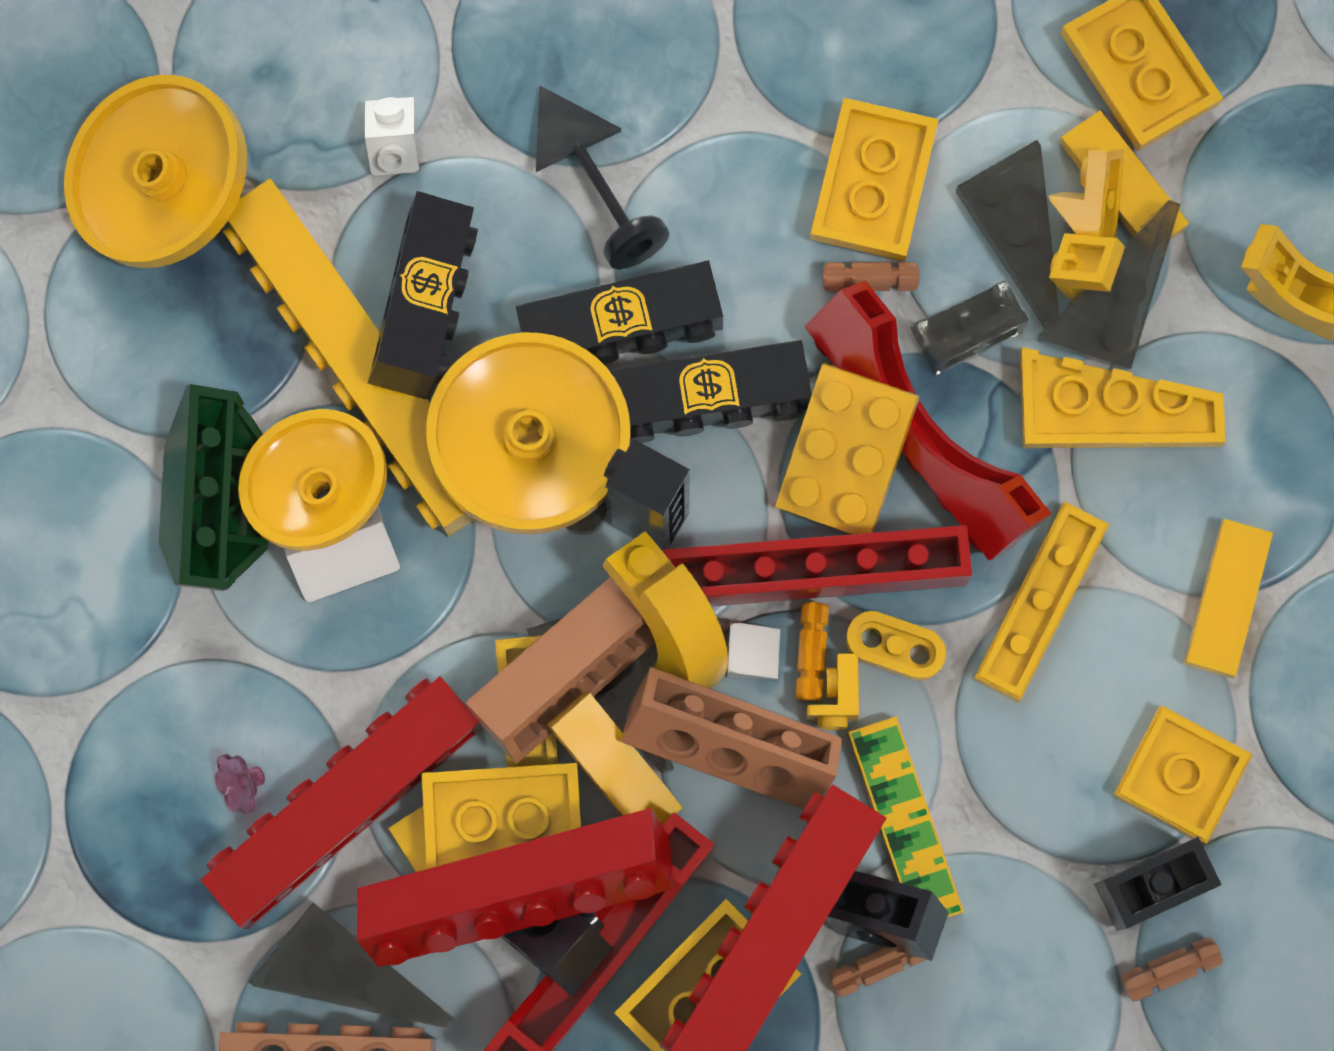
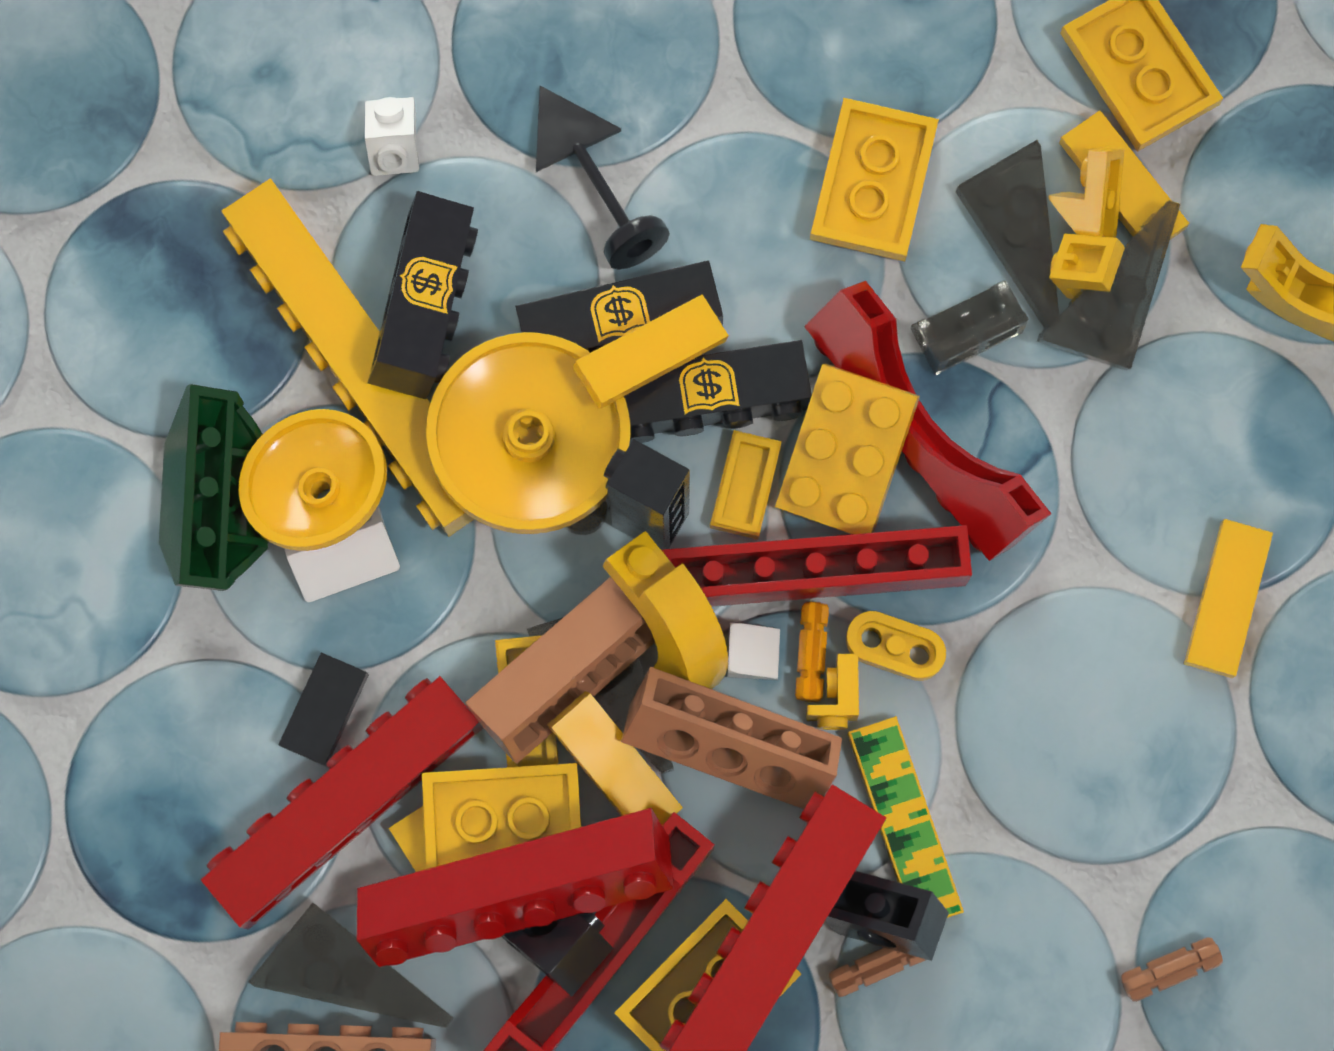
yellow dish [64,75,247,268] -> none
clear pink plant [215,754,265,815] -> none
nougat axle [822,262,919,291] -> none
yellow tile [973,501,1109,703] -> none
yellow wing [1019,347,1226,448] -> none
black brick [1094,837,1222,931] -> none
yellow tile [1112,705,1253,845] -> none
none -> black tile [278,652,369,767]
none -> yellow tile [573,295,729,409]
none -> yellow tile [710,430,782,540]

